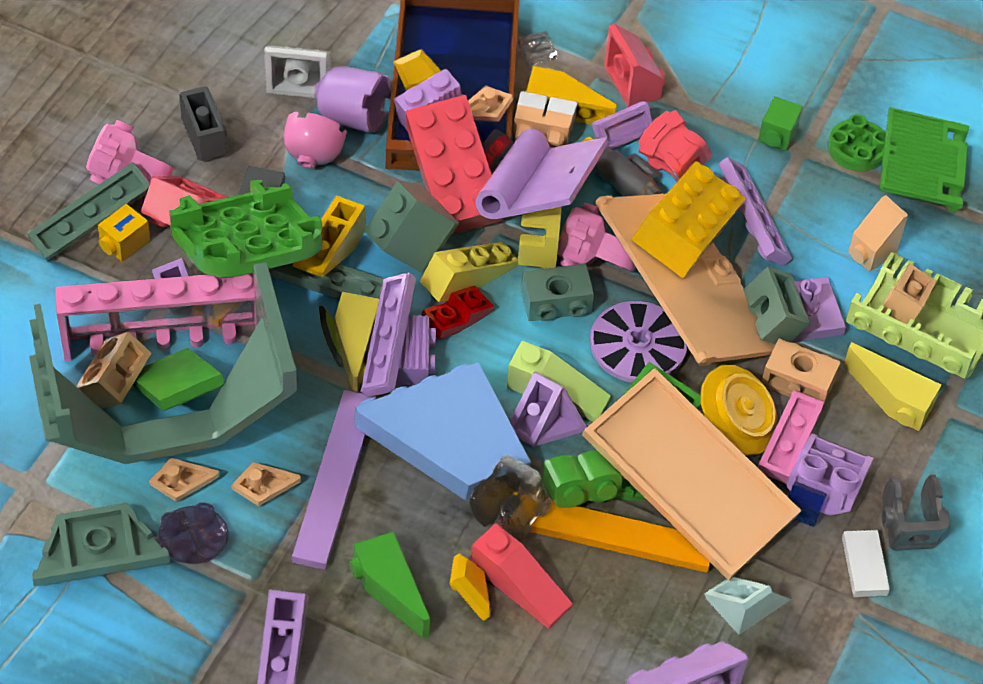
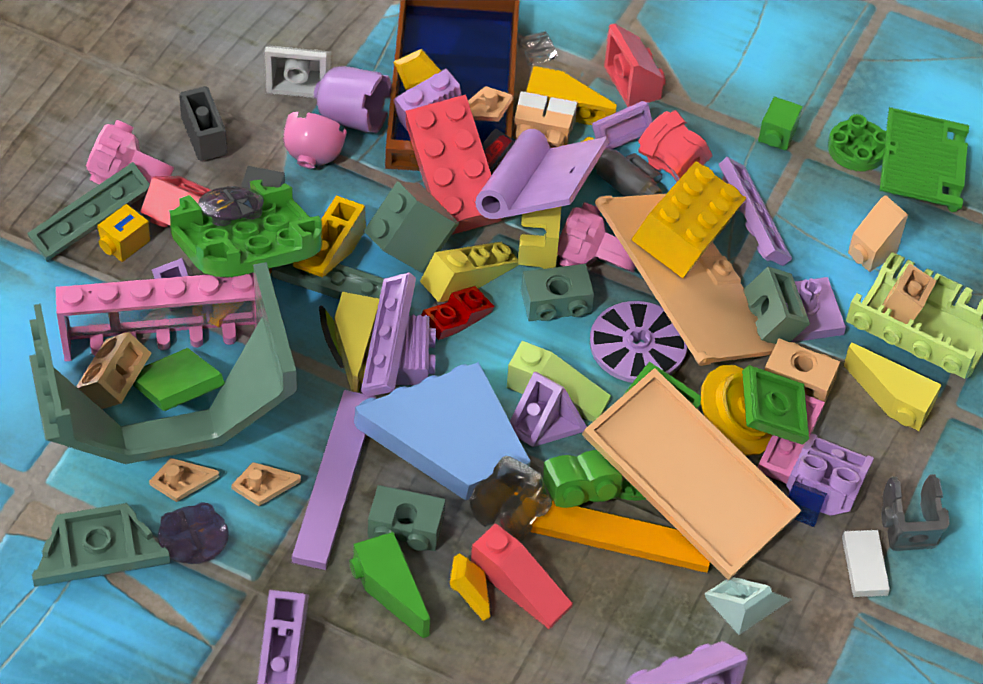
none -> clear purple dish [198,186,264,226]
none -> sand green brick [368,485,445,551]
none -> bright green tile [742,365,809,445]

